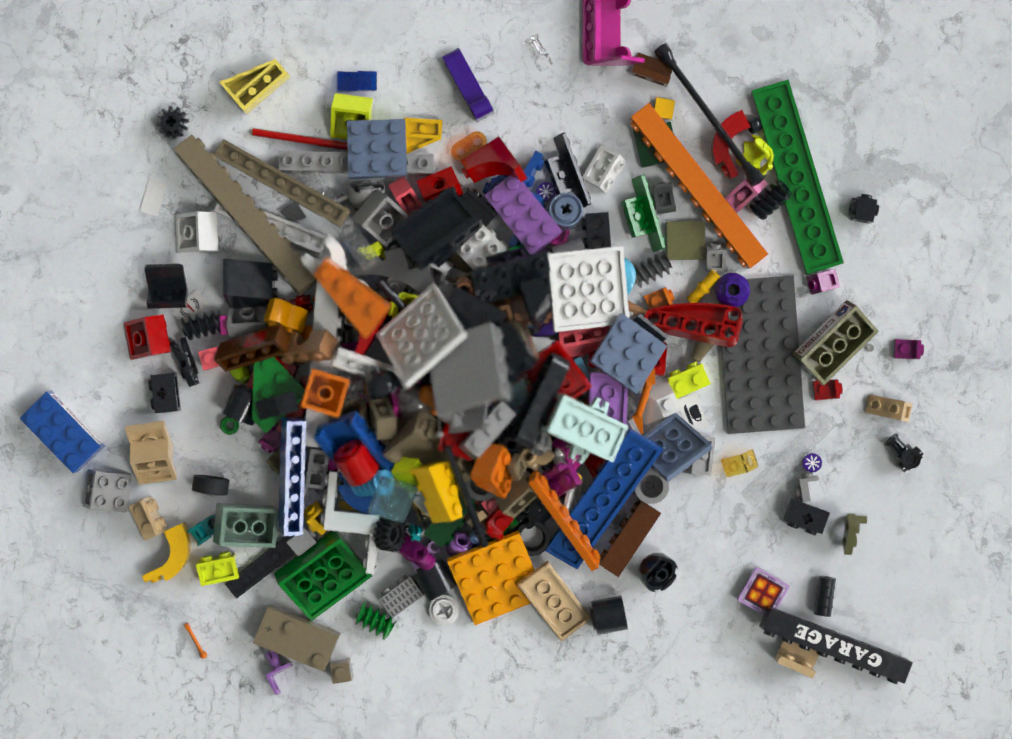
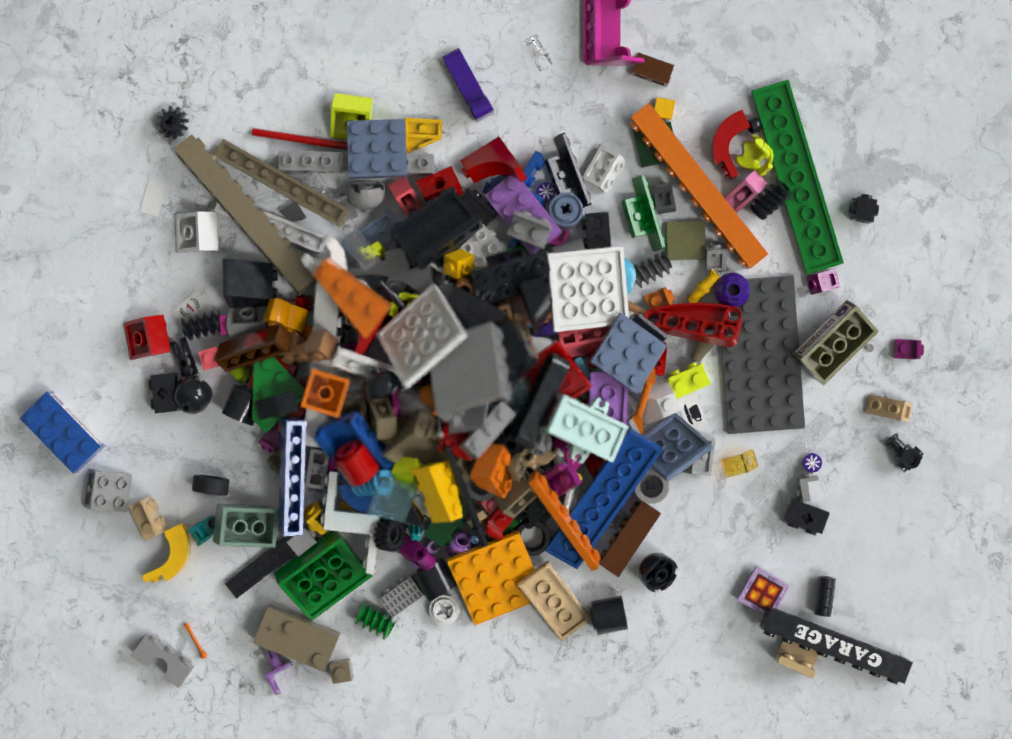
tan bracket [126,421,177,485] -> none
black bracket [144,264,188,309] -> none
neon yellow bracket [196,551,239,586] -> none
light yellow wedge [219,59,290,114] -> none
green plate [220,416,240,435] -> none
clear blue slope [336,71,377,92] -> none
light grey brick [352,188,409,247] -> none
clear orange plate [451,131,487,162] -> none
black hose [654,43,765,187] -> none
red bracket [812,379,843,400] -> none
olive plate [842,514,867,555] -> none
none -> light grey arch [131,634,195,688]
none -> black cylinder [173,375,213,414]
none -> yellow brick [444,249,474,279]
none -> light grey bracket [507,210,552,250]

